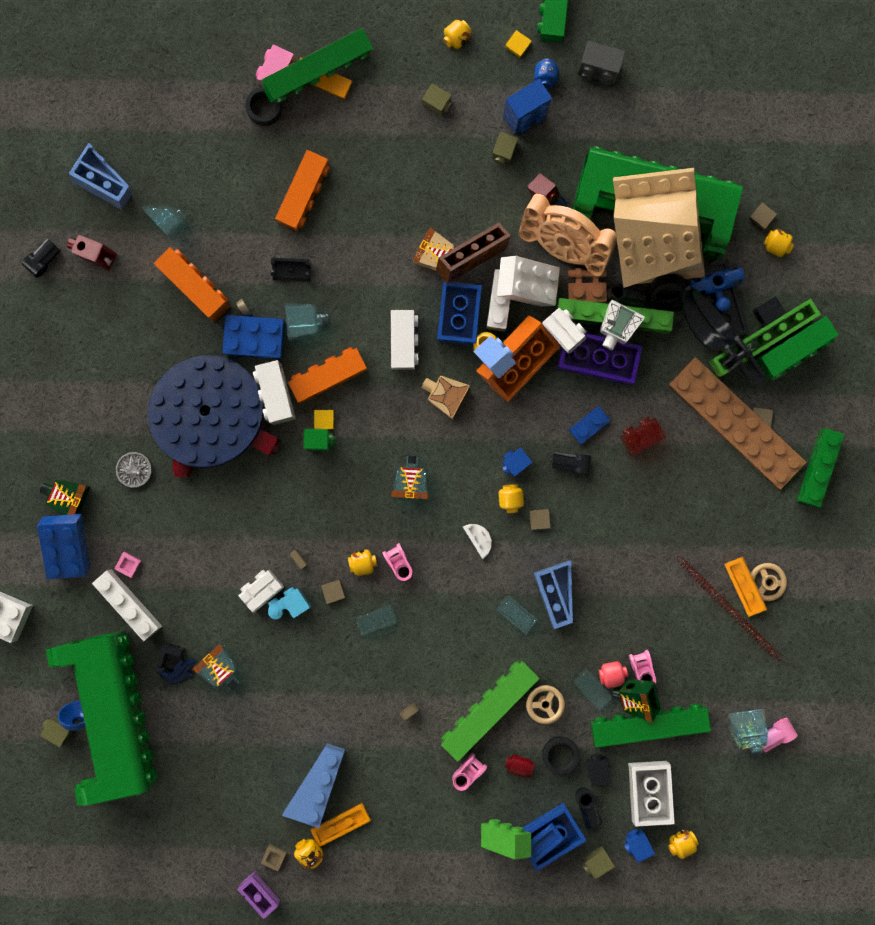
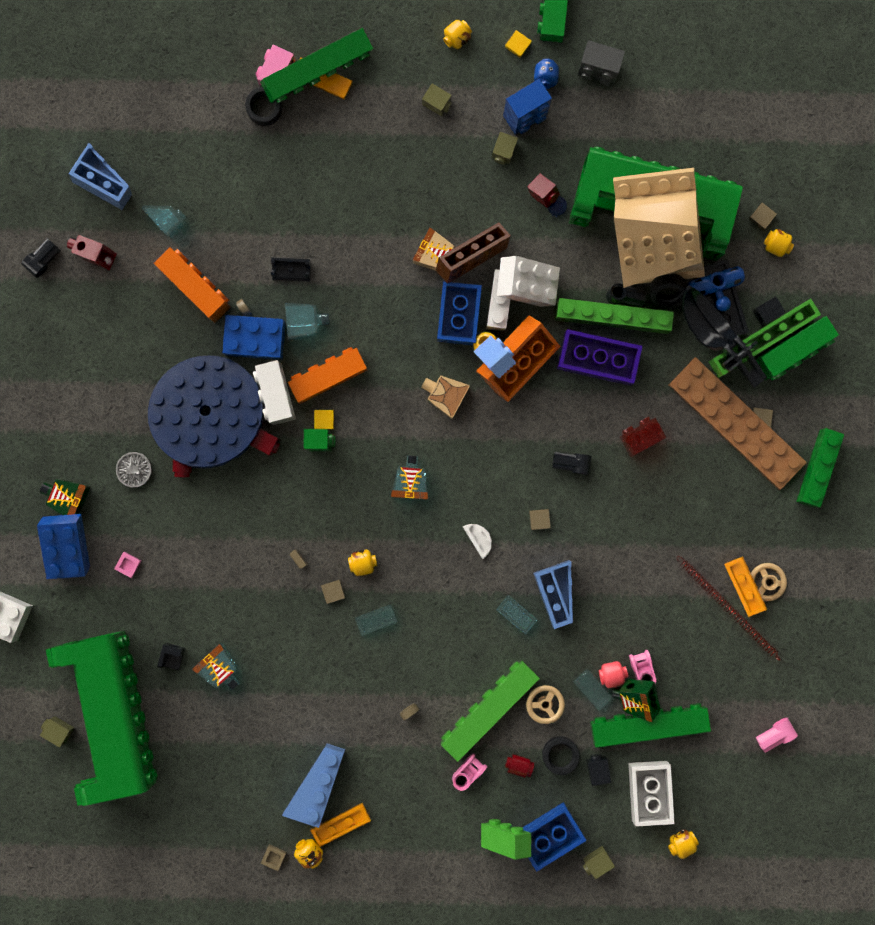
blue piece [58,701,86,731] -> none
white brick [92,570,163,641] -> none
dark blue piece [156,659,195,684] -> none
medium lavender brick [237,871,280,919] -> none
white brick [238,570,284,613] -> none
medium azure brick [267,587,311,619] -> none
orange brick [275,150,330,232] -> none
bright pink piece [382,543,413,581] -> none
white brick [391,310,418,370] -> none
yellow head [498,484,524,513] -> none
blue brick [501,447,532,477] -> none
light nougat piece [519,194,617,276] -> none
blue tile [529,823,565,864] -> none
white brick [542,308,586,354] -> none
nougat plate [568,268,607,303] -> none
blue plate [569,406,611,445] -> none
black piece [575,787,602,829] -> none
torso [600,300,645,350] -> none
blue brick [624,829,655,863] -> none
clear light blue torso [727,709,768,755] -> none

